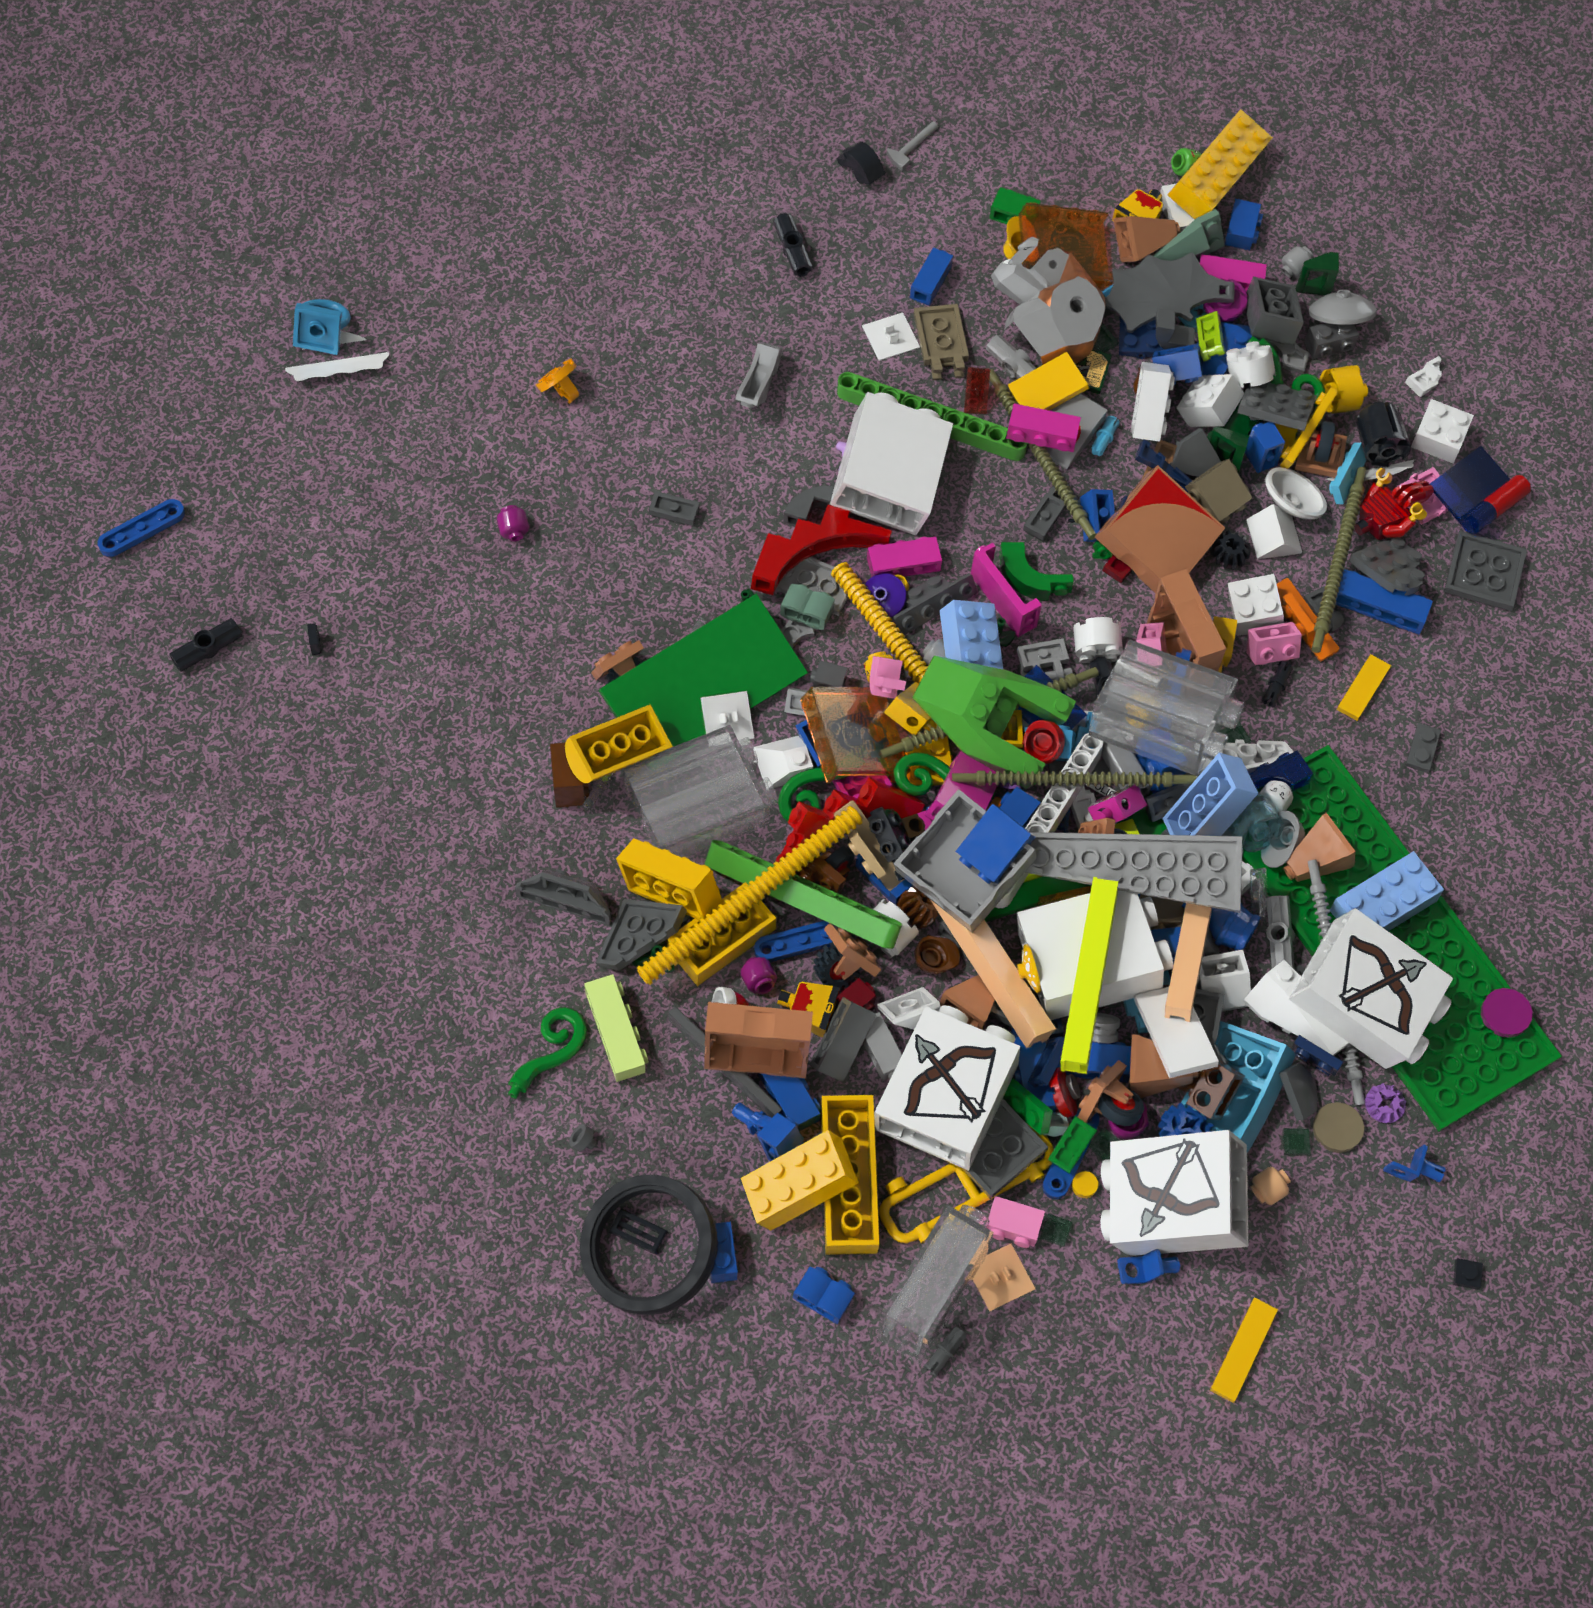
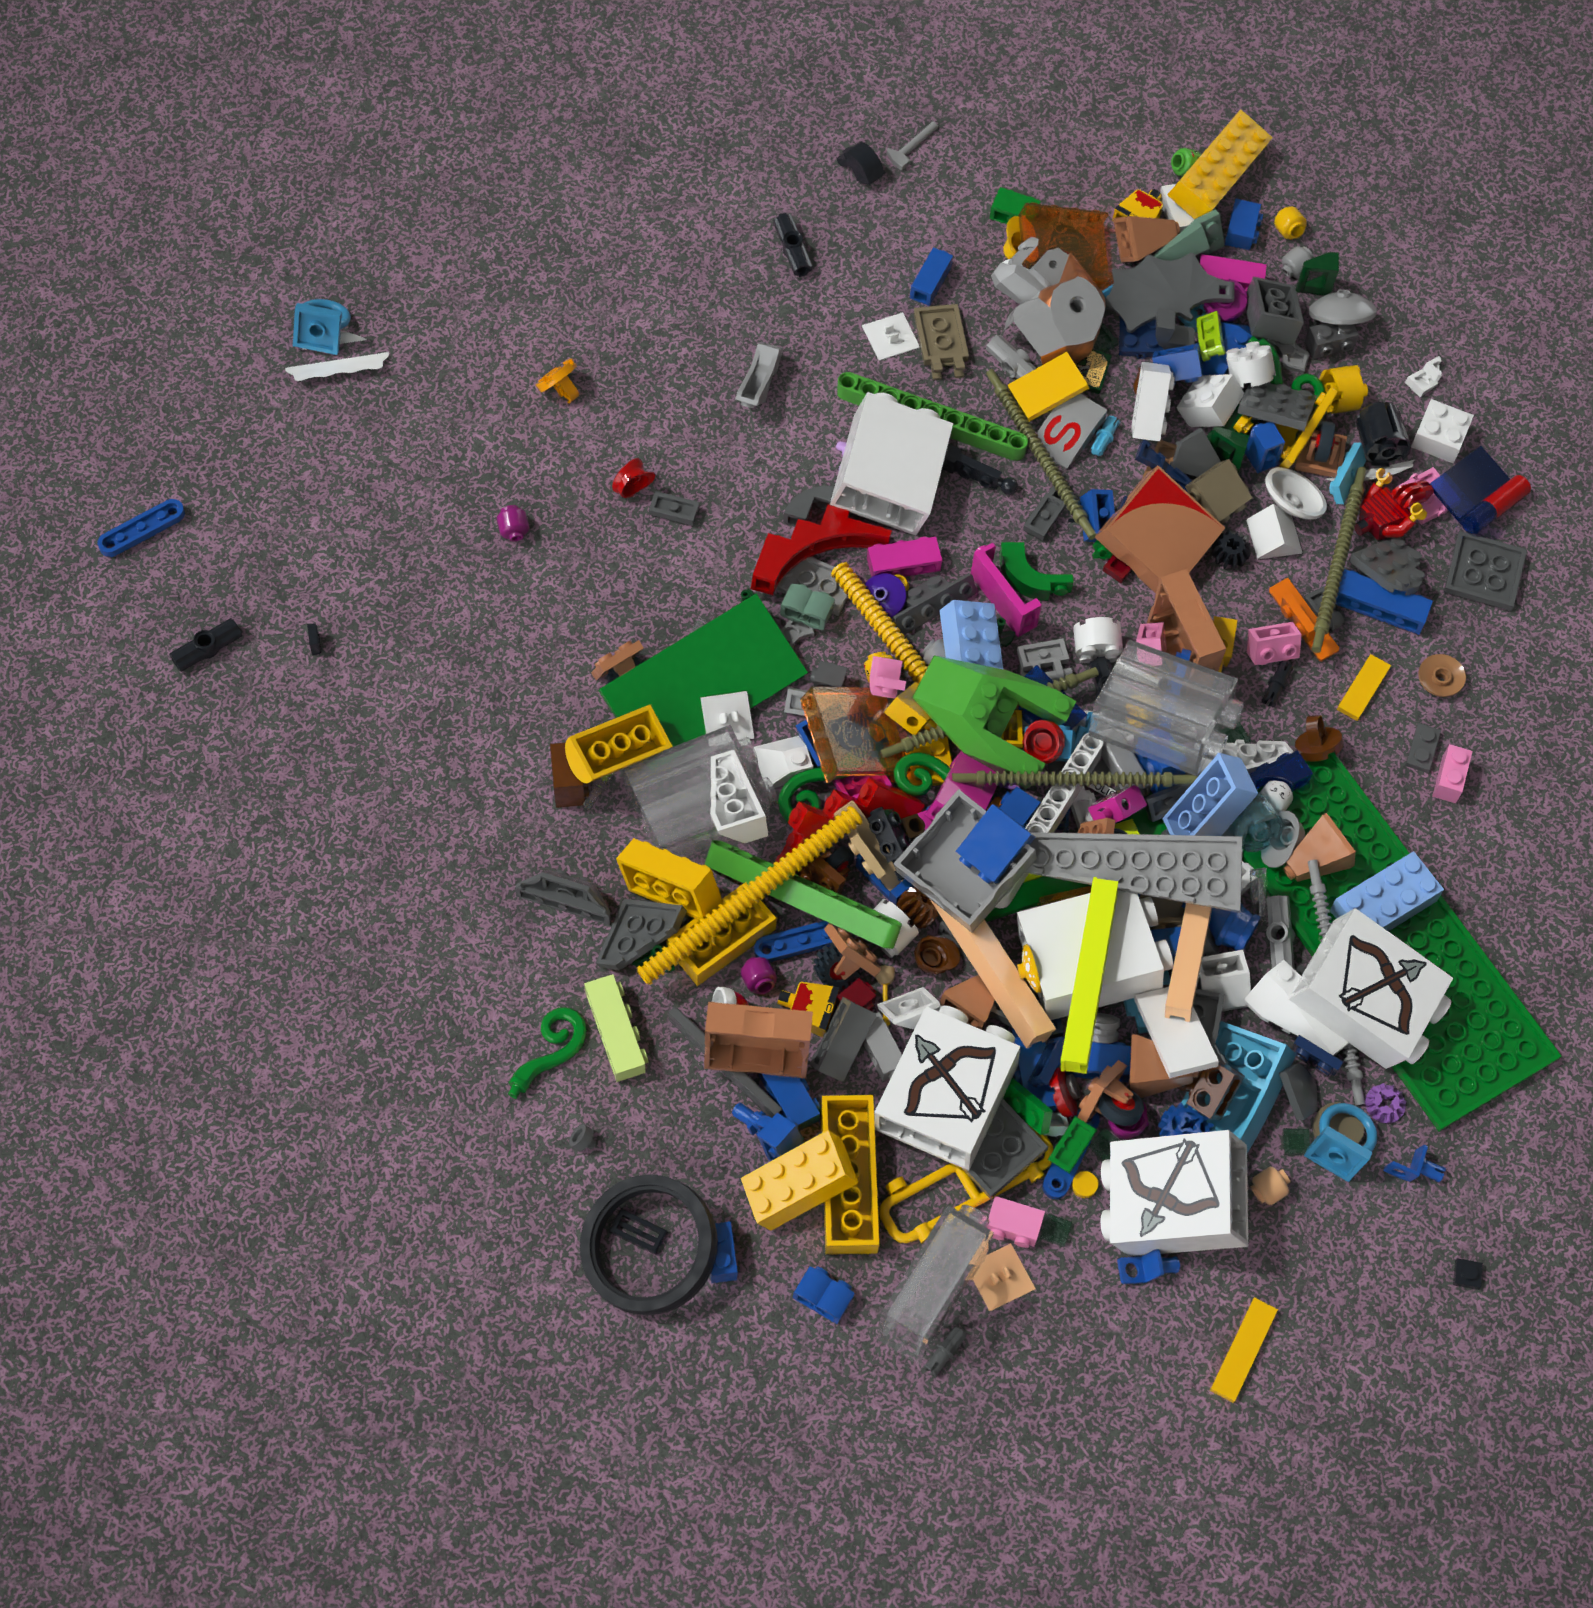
clear red slope [964,367,990,414] -> none
dark pink brick [1006,404,1081,452] -> none
white brick [1228,574,1284,636] -> none
magenta tile [1481,988,1532,1038] -> none
none -> red piece [612,458,655,498]
none -> white wedge [710,750,768,843]
none -> tan hinge [875,966,895,1026]
none -> black plate [942,444,1018,495]
none -> yellow plate [1233,415,1254,434]
none -> yellow head [1274,206,1307,239]
none -> reddish brown tile [1295,715,1344,761]
none -> dark azure tile [1304,1103,1377,1182]
none -> medium nougat dish [1418,654,1466,697]
none -> bright pink brick [1433,744,1472,803]

